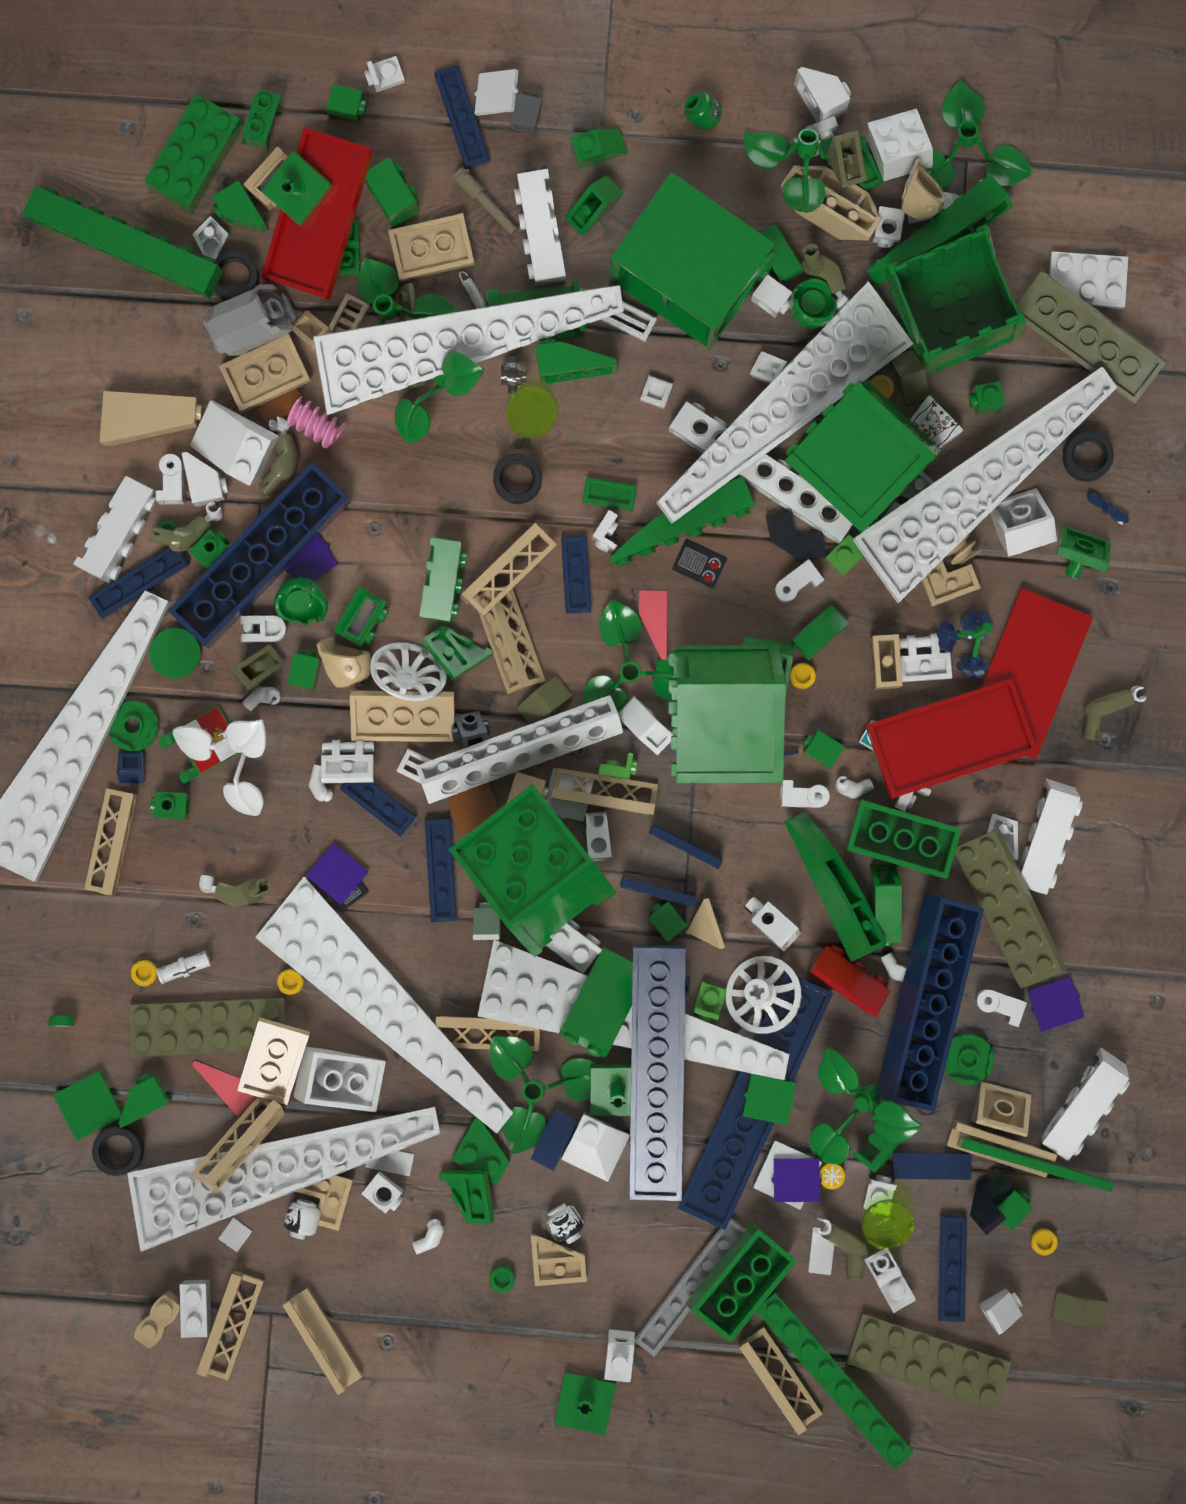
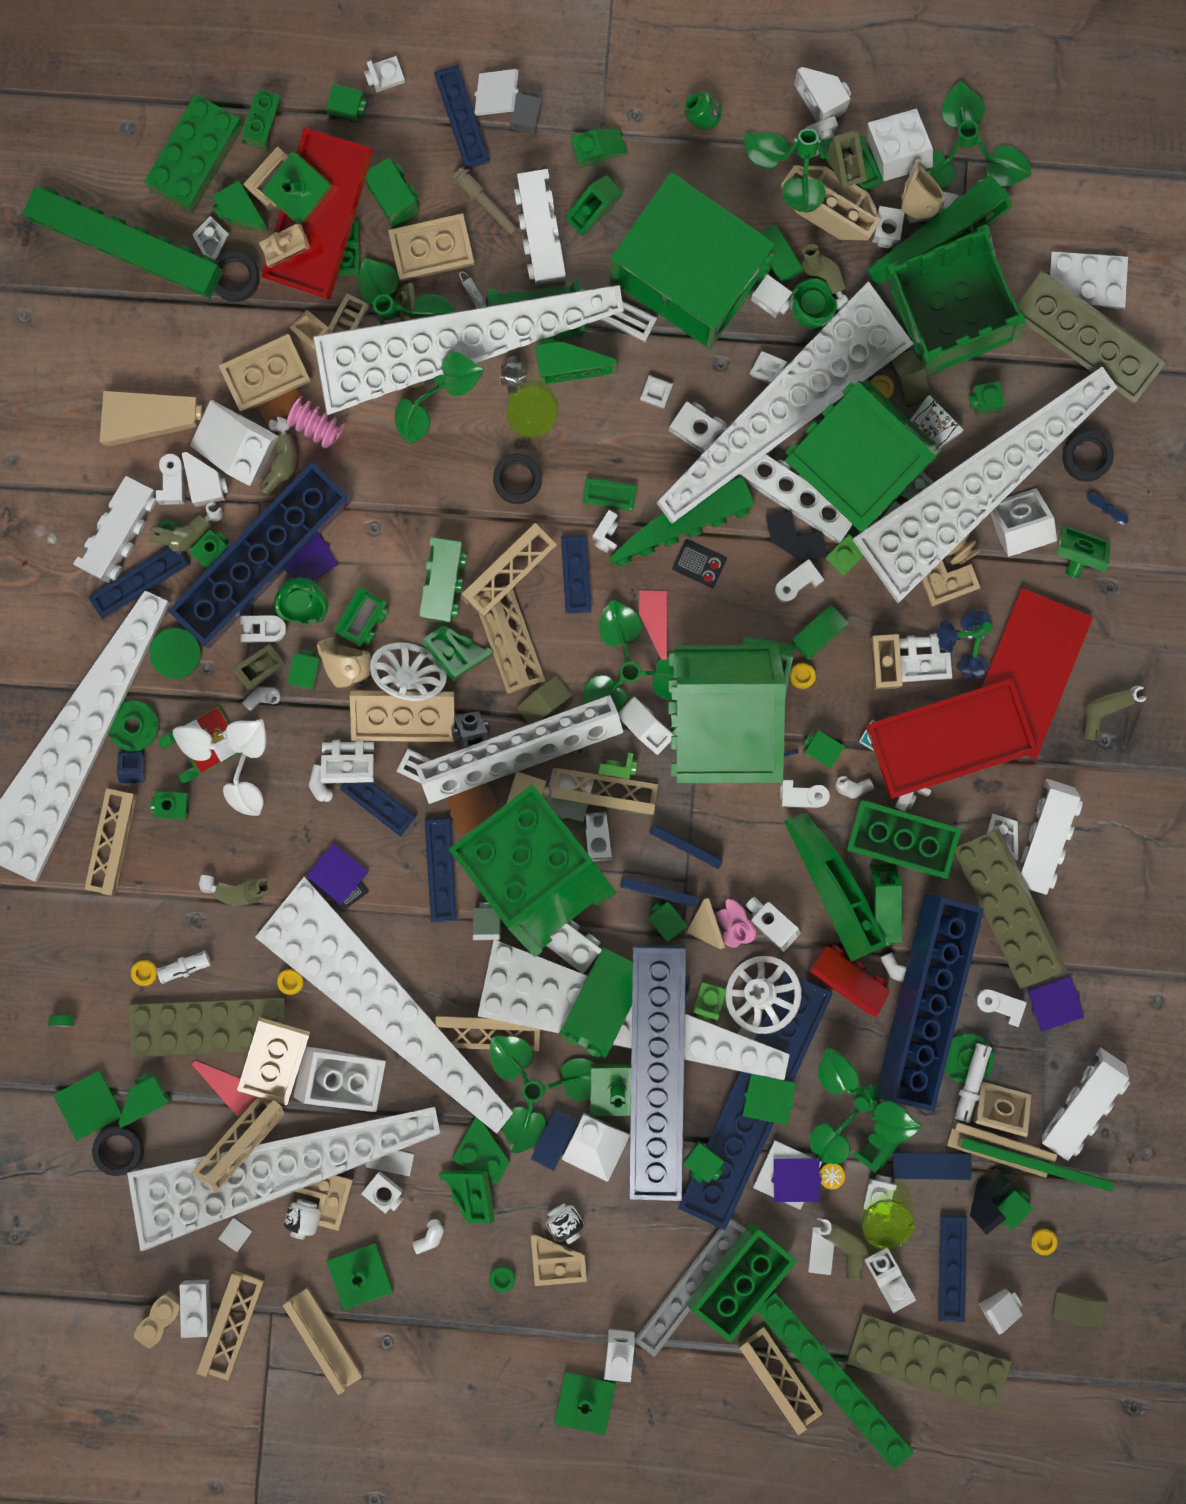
light grey brick [203,284,296,356] -> none
none -> tan hips [259,224,310,267]
none -> green tile [326,1242,394,1311]
none -> green brick [682,1141,725,1183]
none -> bright pink plate [714,898,756,948]
none -> white pin [954,1043,992,1123]

